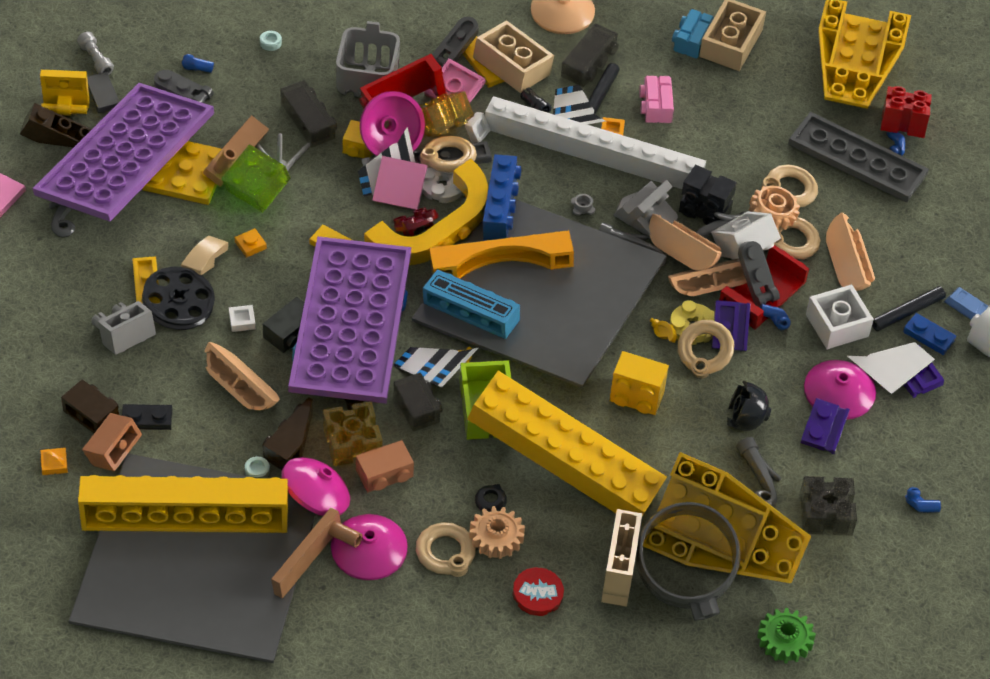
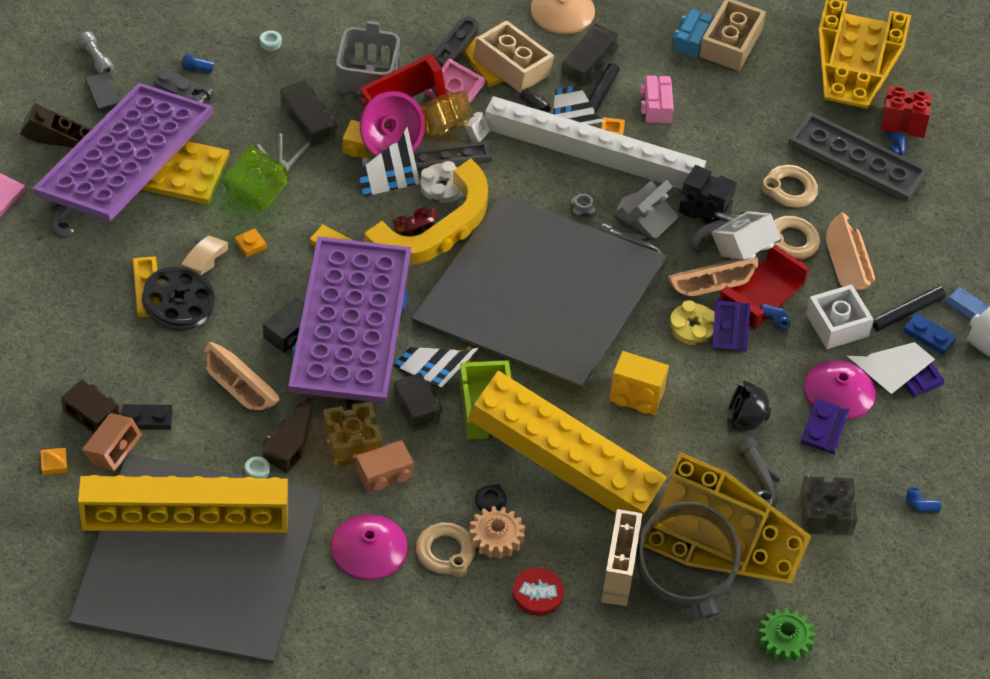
yellow plate [40,70,90,116] -> none
light grey brick [91,301,156,355] -> none
medium nougat piece [203,115,269,187] -> none
white plate [229,305,256,332] -> none
medium nougat piece [271,508,363,599] -> none
dark pink dish [281,457,350,516] -> none
bright pink tile [372,156,428,210] -> none
tan piece [420,136,477,173] -> none
dark azure brick [423,269,520,339] -> none
light orange arch [430,230,574,279] -> none
blue brick [483,154,521,241] -> none
light nougat brick [649,214,722,271] -> none
yellow piece [650,318,677,343] -> none
tan piece [678,320,734,378] -> none
dark grey plate [738,241,780,307] -> none
light nougat gear [749,186,800,230] -> none

